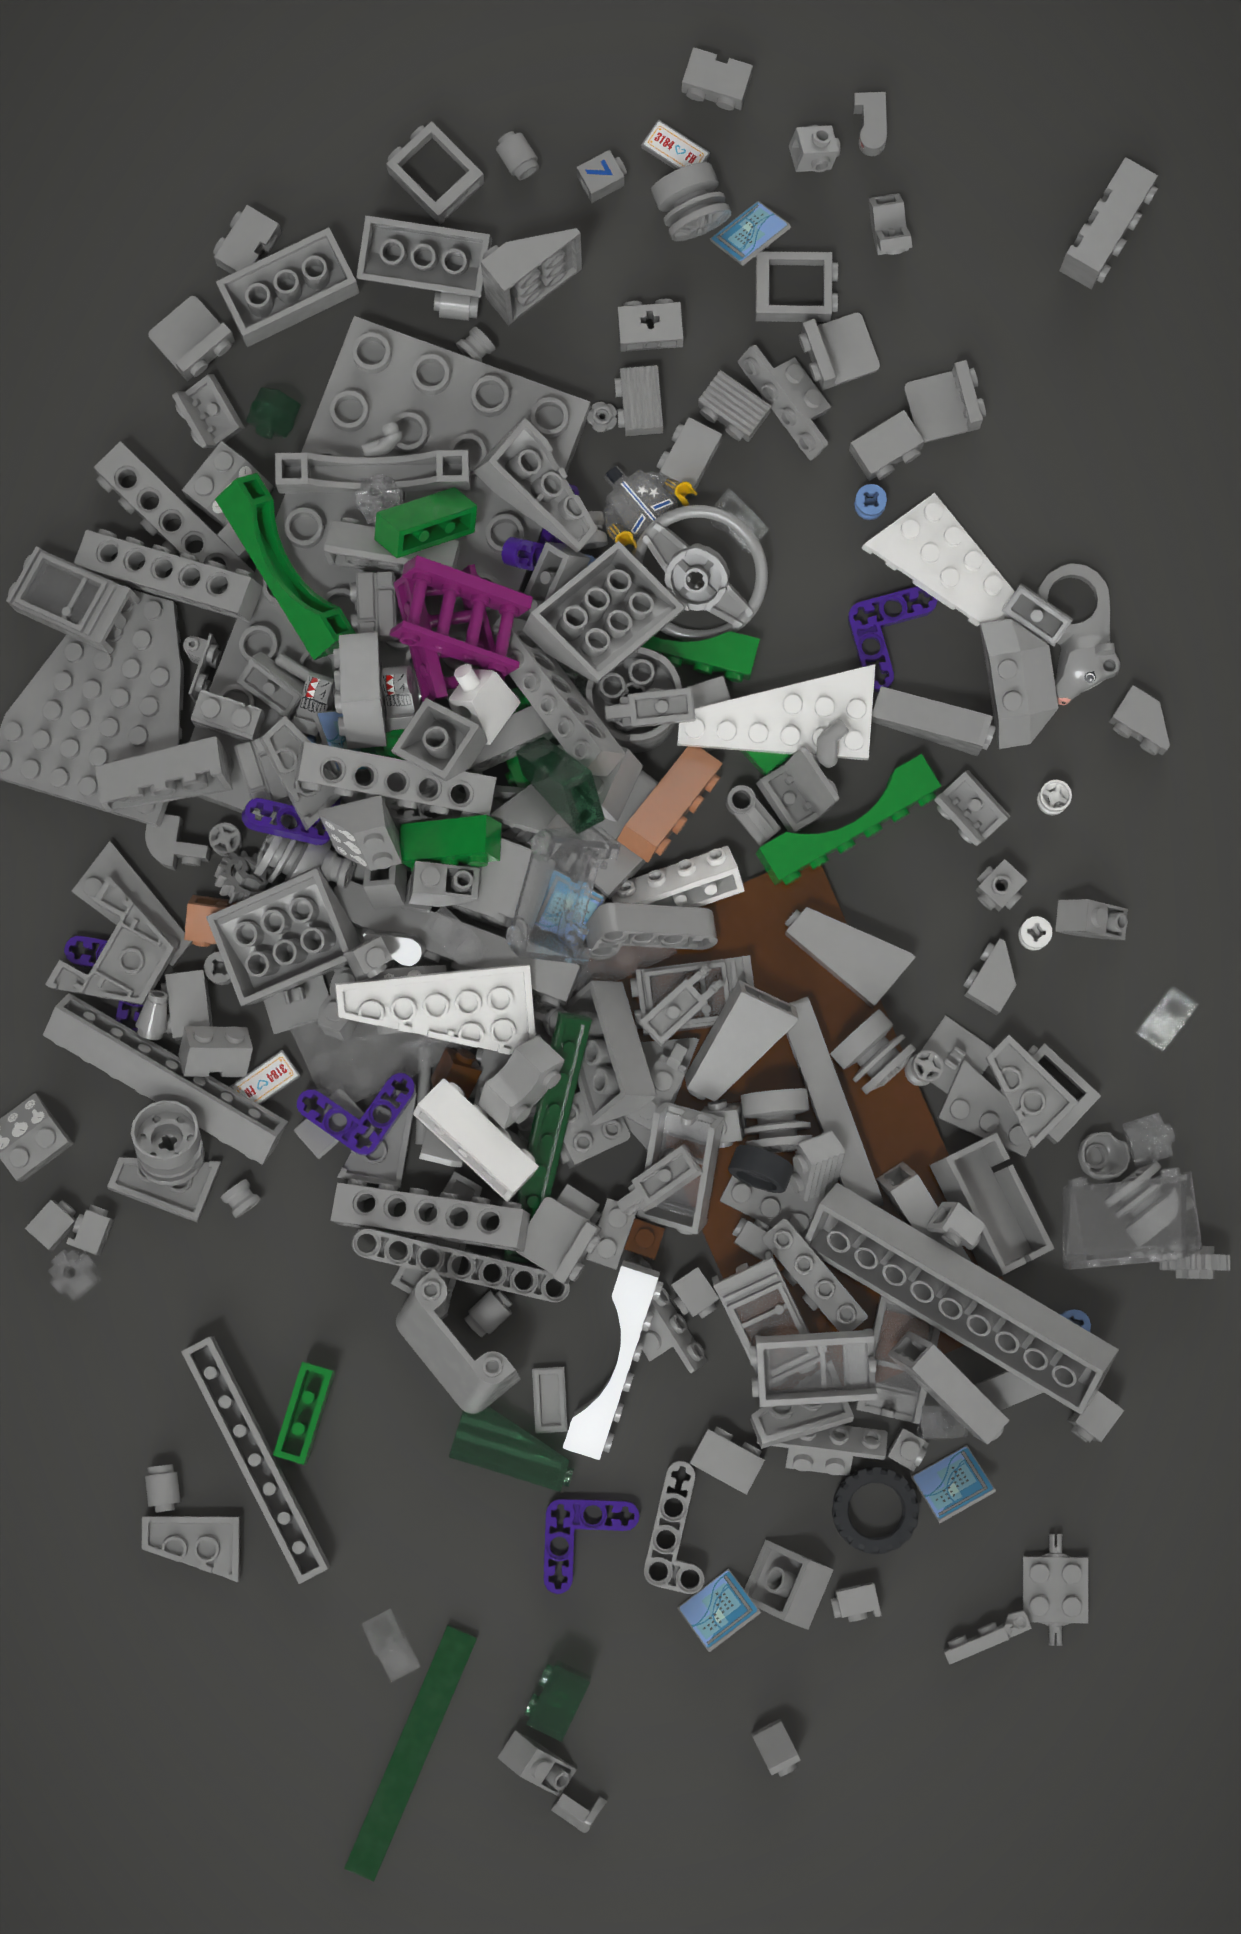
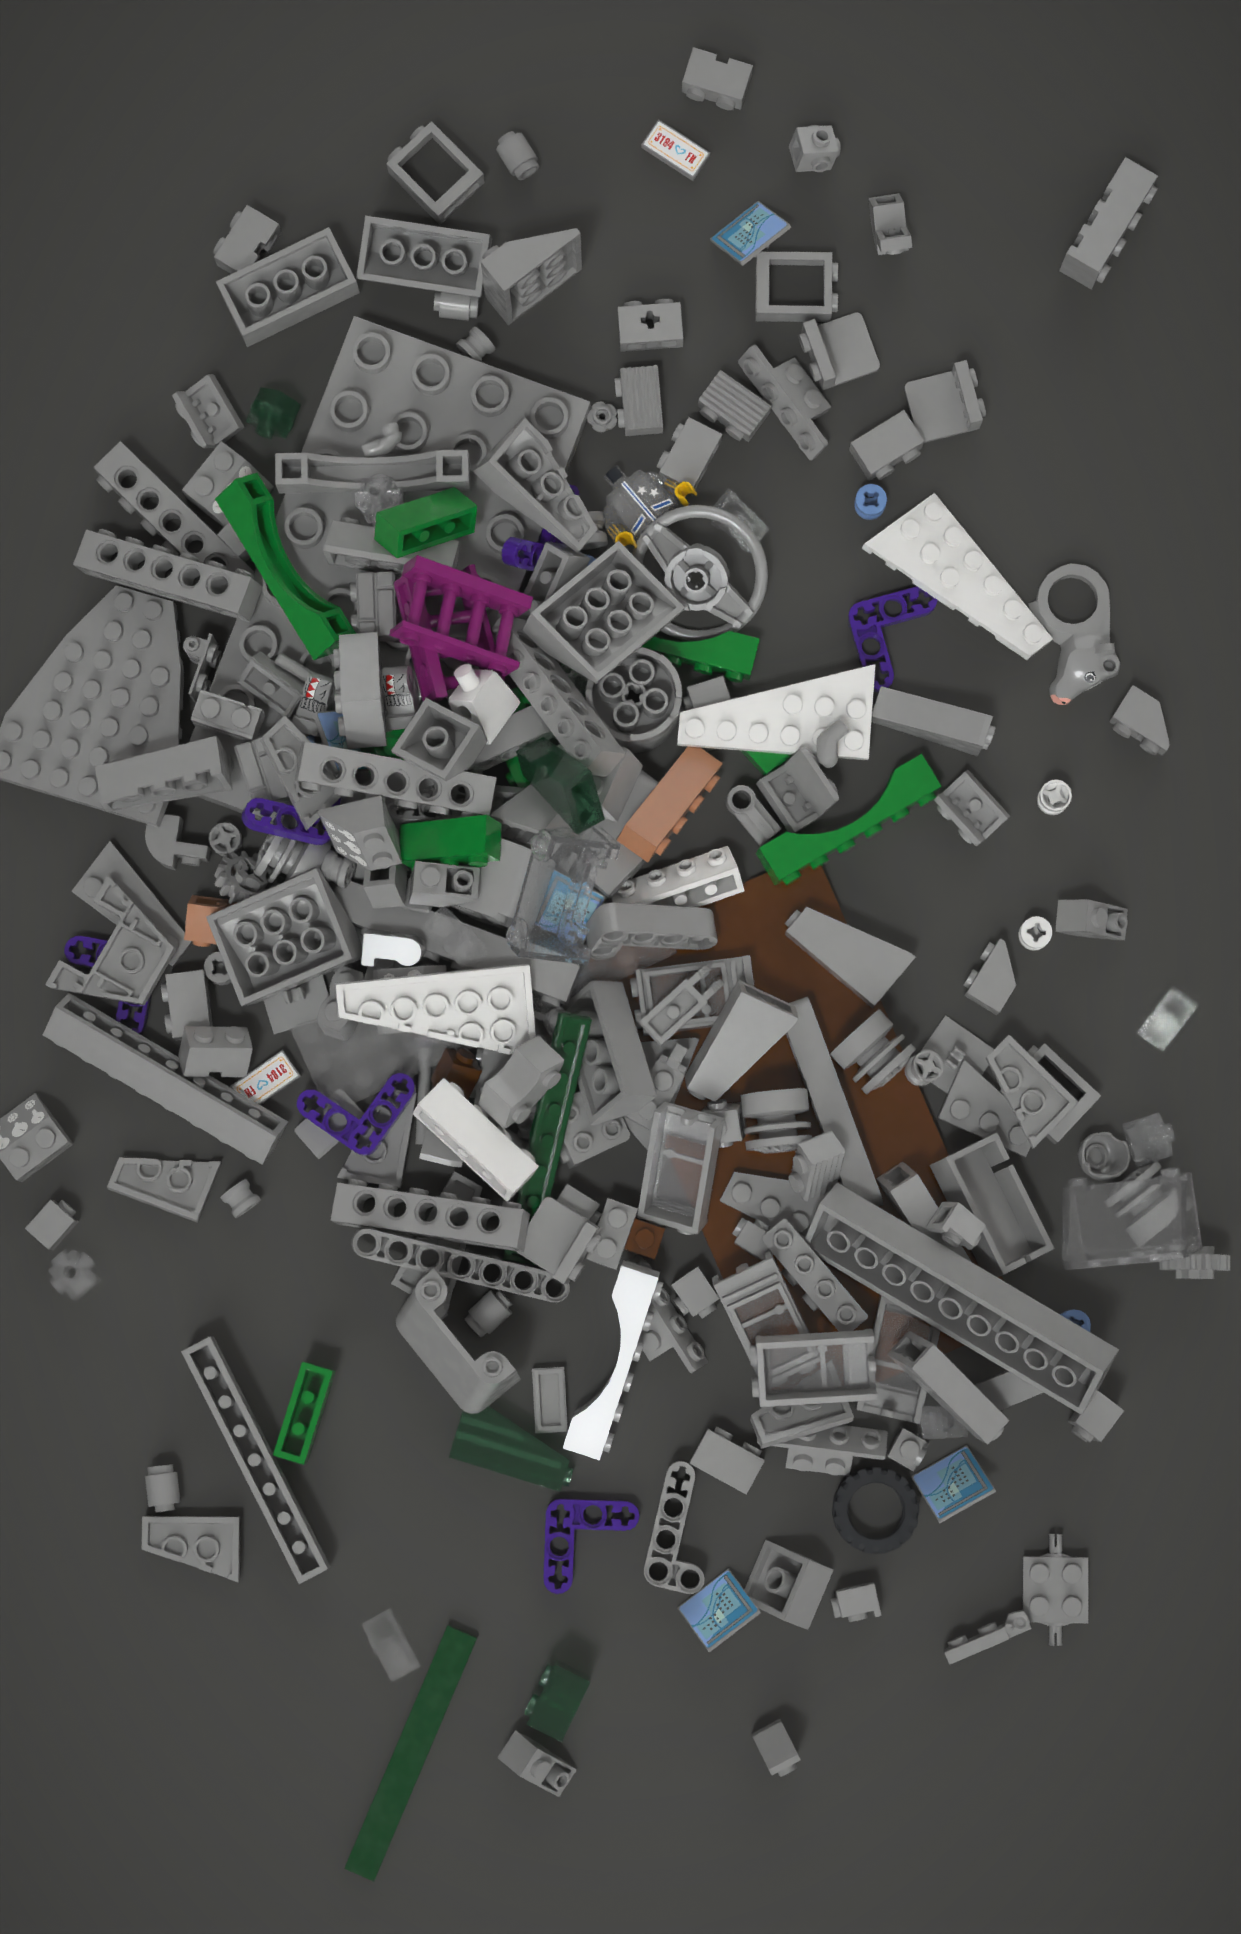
light grey door [6,546,141,654] -> none
light grey brick [66,1204,114,1256] -> none
light grey wheel [131,1100,205,1186] -> none
light grey cone [135,990,168,1040] -> none
light grey bracket [149,296,235,381] -> none
light grey brick [343,936,393,981] -> none
light grey tile [551,1793,607,1833] -> none
light grey brick [577,150,627,203] -> none
light grey hinge [604,688,696,728] -> none
light grey hinge [616,1145,703,1216] -> none
light grey wheel [651,162,731,241] -> none
black tyre [728,1145,794,1193] -> none
light grey leg [853,92,887,157] -> none
light grey brick [976,859,1028,912] -> none
light grey wedge [980,619,1059,749] -> none
light grey slope [1002,584,1073,647] -> none

